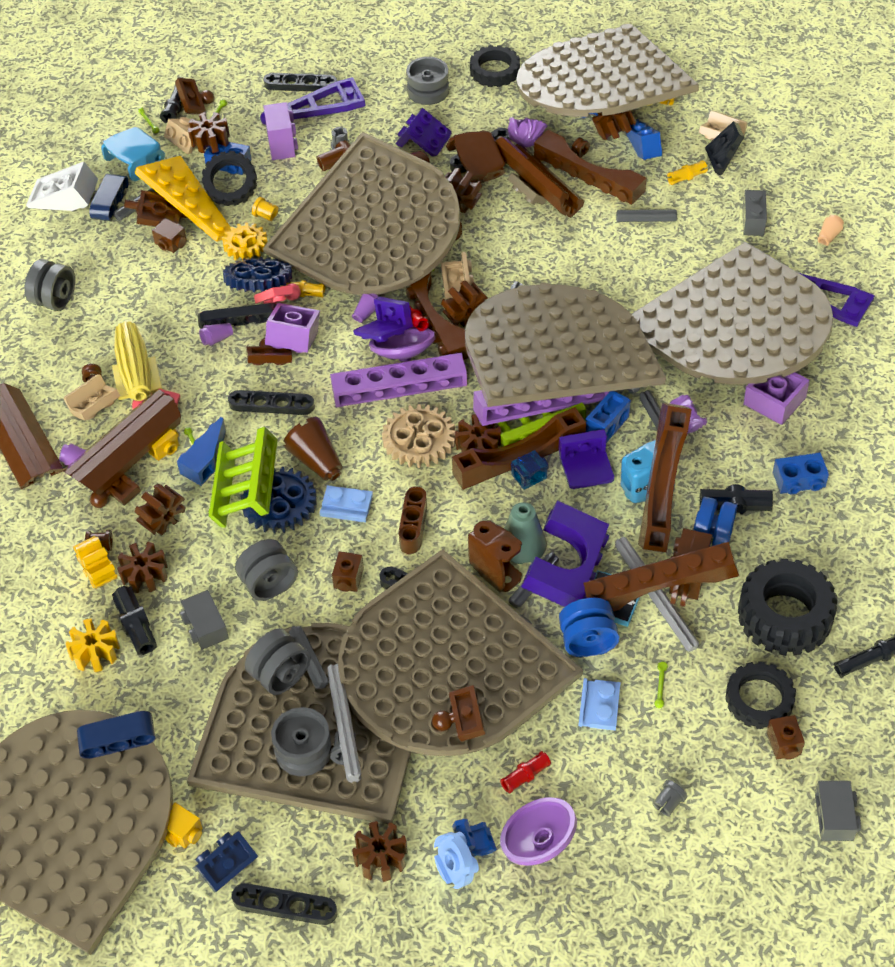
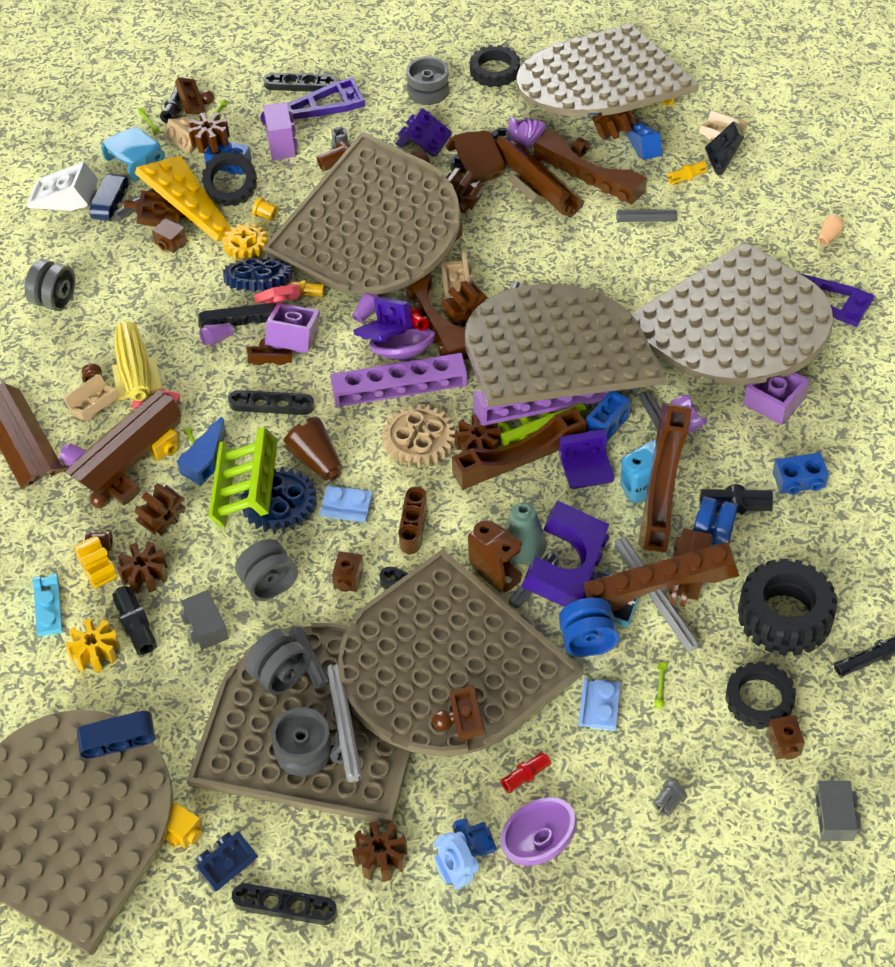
clear blue brick [511,450,549,490] -> none
dark grey brick [742,190,767,236] -> none
none -> medium azure plate [32,573,63,637]

